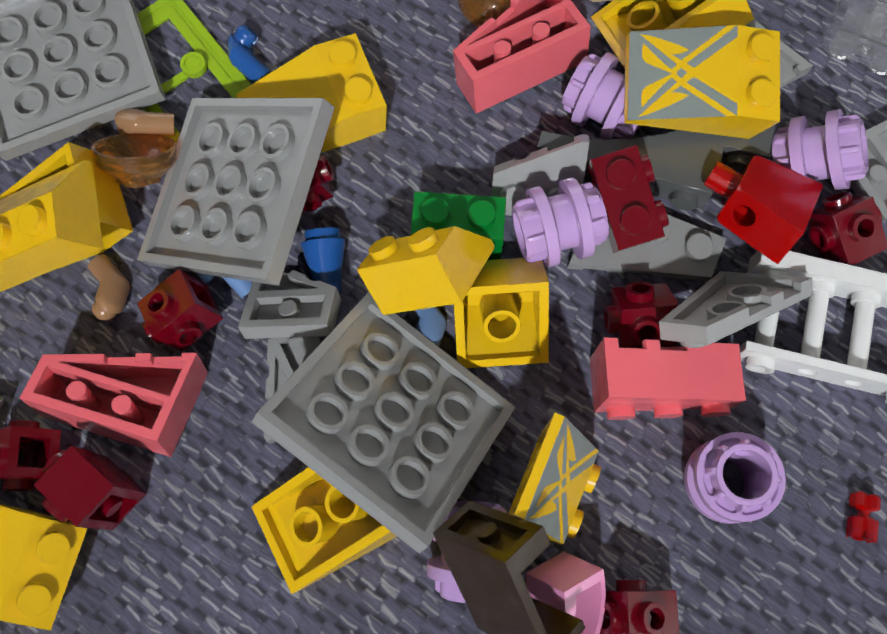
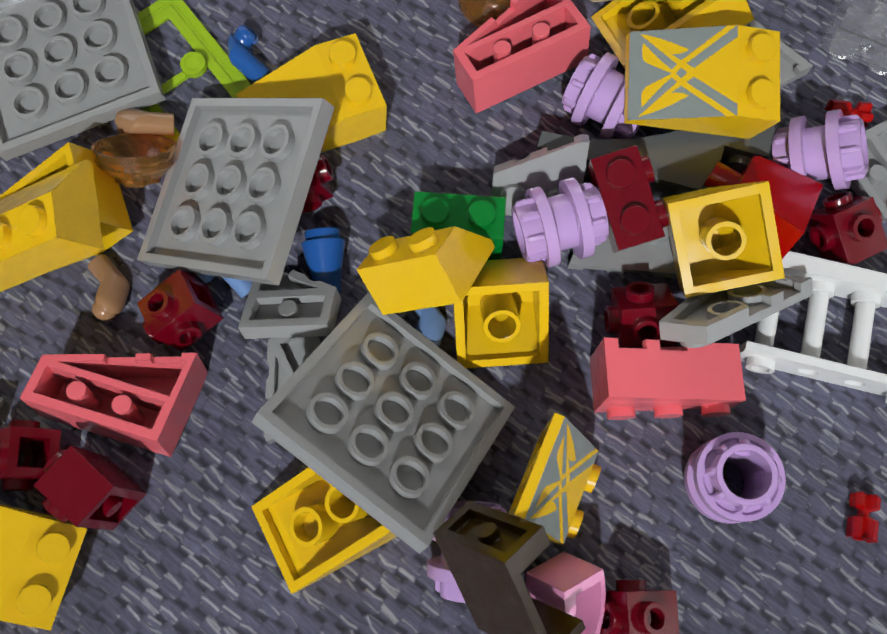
none -> yellow slope [662,181,785,298]
none -> red piece [825,100,874,128]

